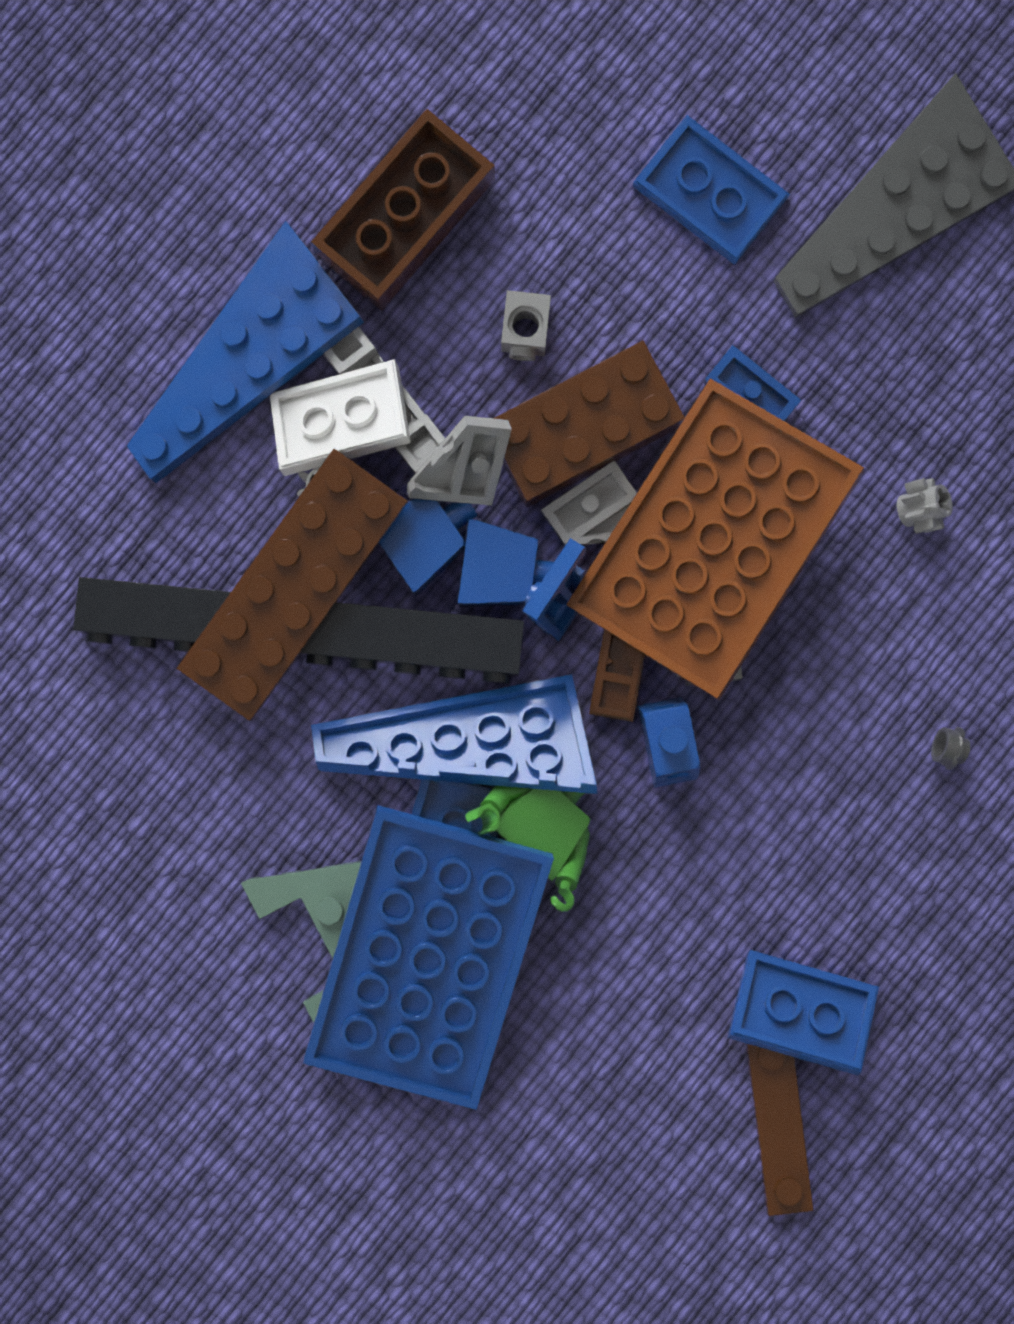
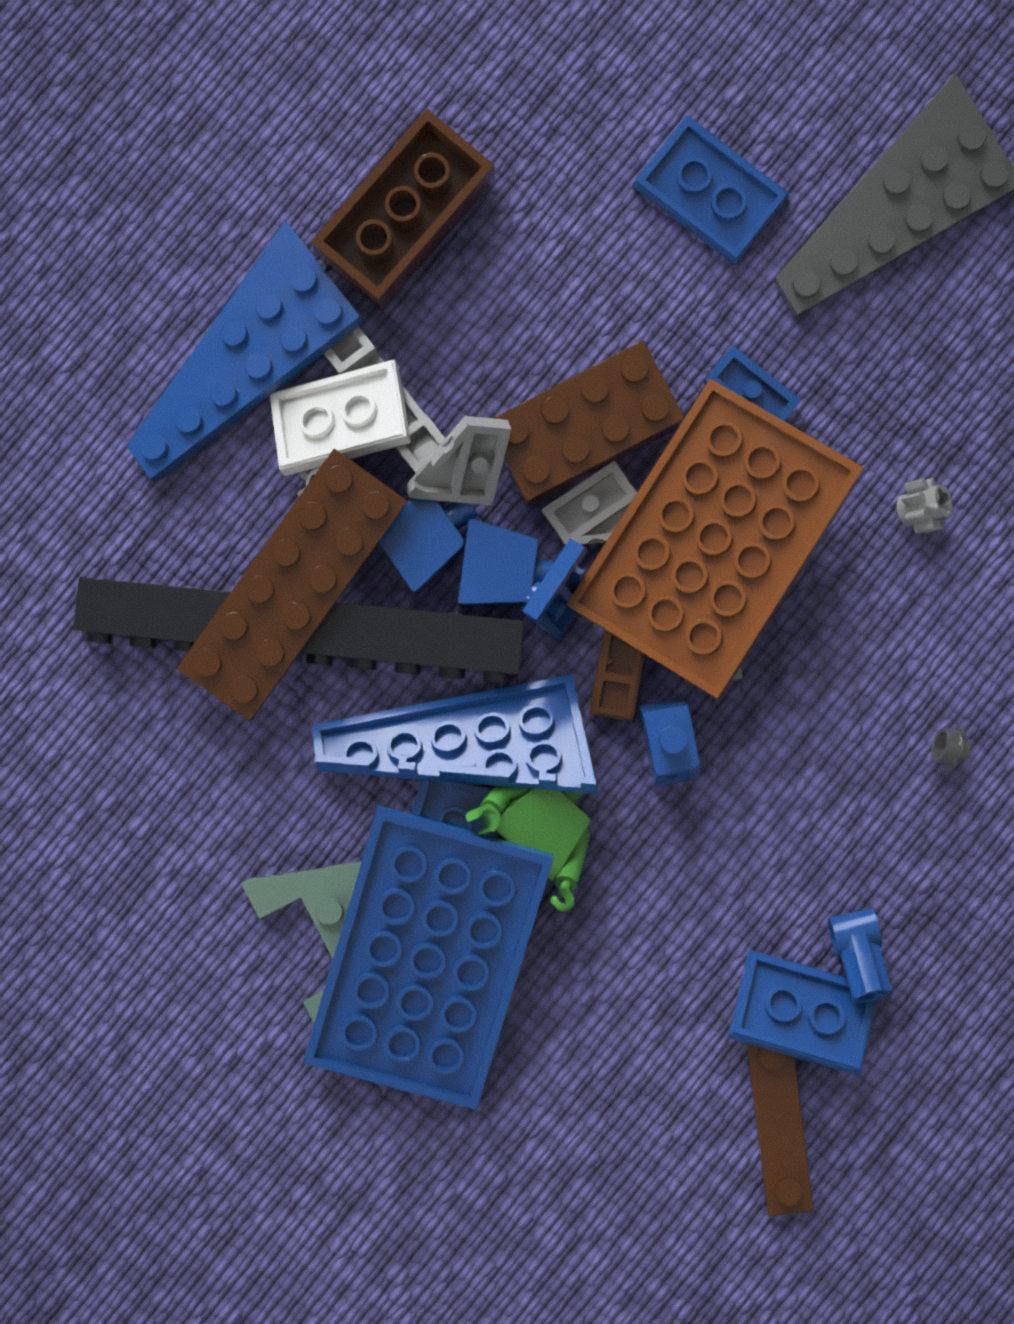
light grey brick [501,290,551,361] -> none
none -> blue piece [828,908,892,1003]

